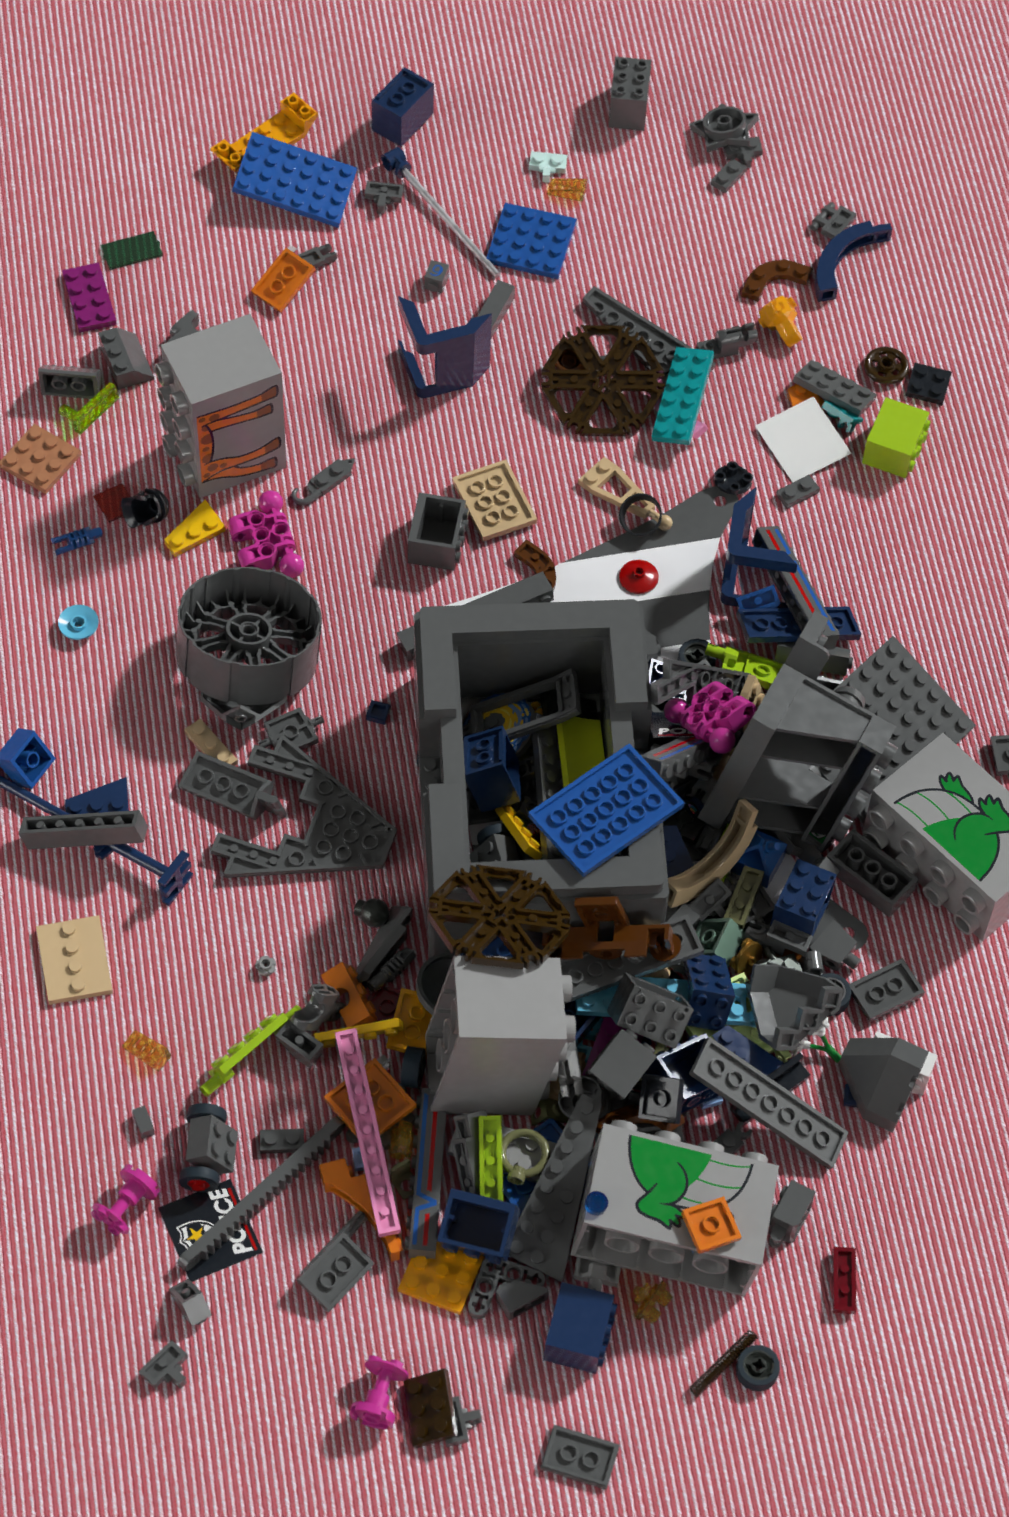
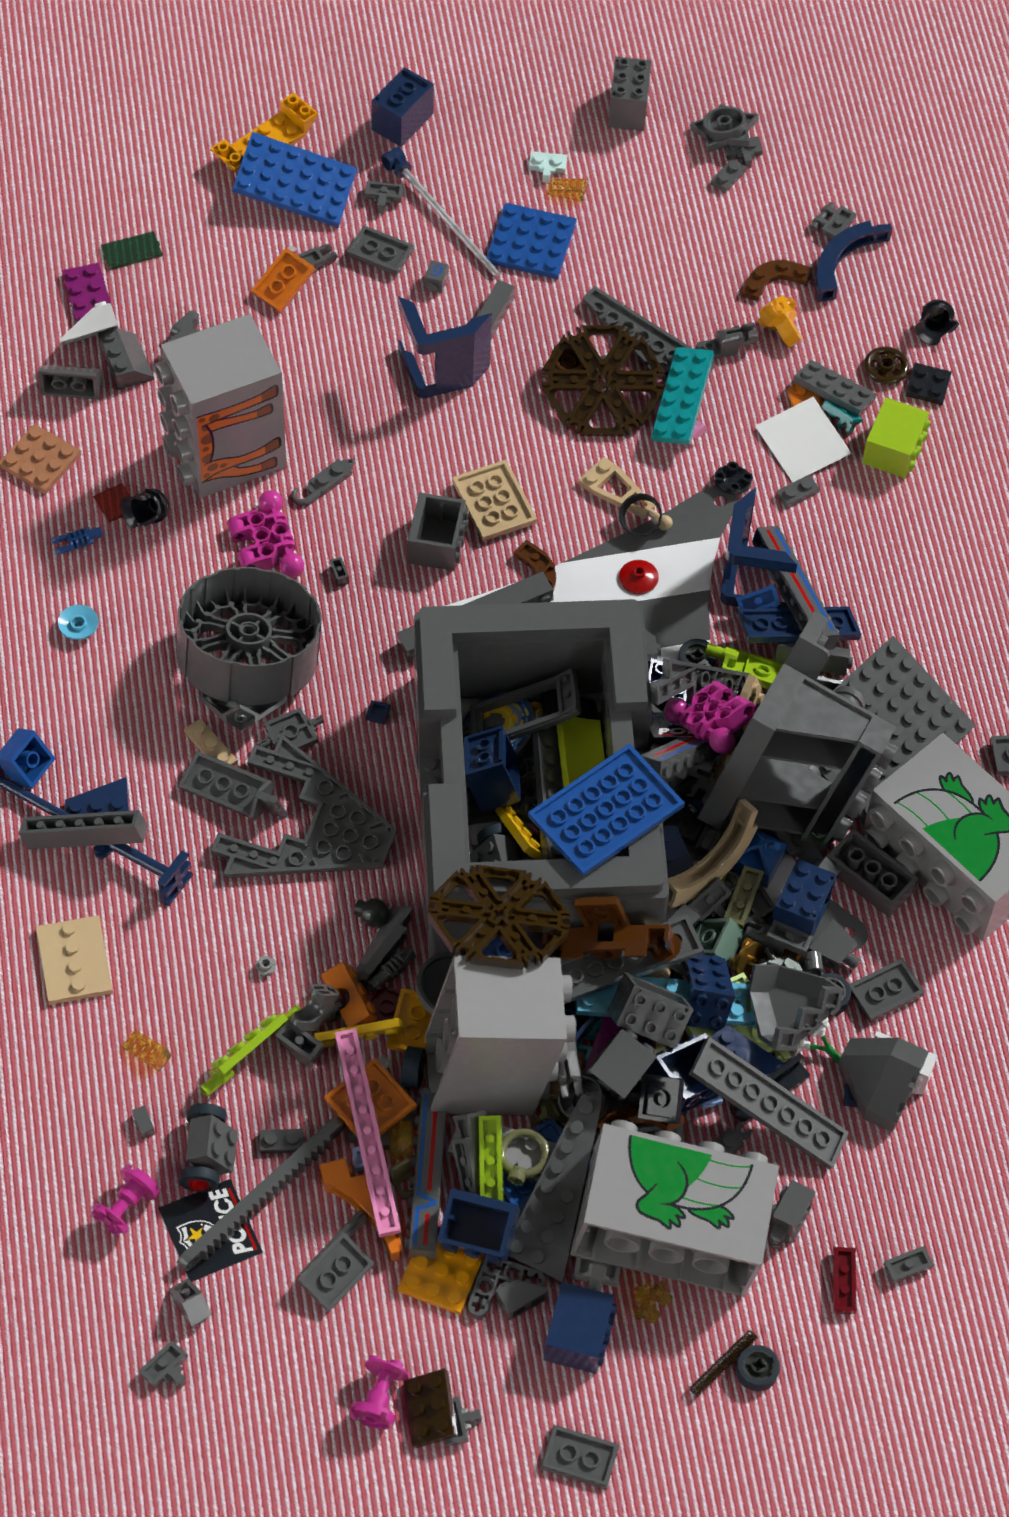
clear neon green piece [58,382,119,435] -> none
yellow wing [164,499,226,557] -> none
clear blue tile [585,1191,608,1216] -> none
orange plate [681,1196,742,1254] -> none
none -> white slope [61,301,118,345]
none -> dark grey piece [330,557,349,587]
none -> dark grey plate [347,225,414,276]
none -> dark grey plate [883,1246,934,1284]
none -> black helmet [915,299,959,345]

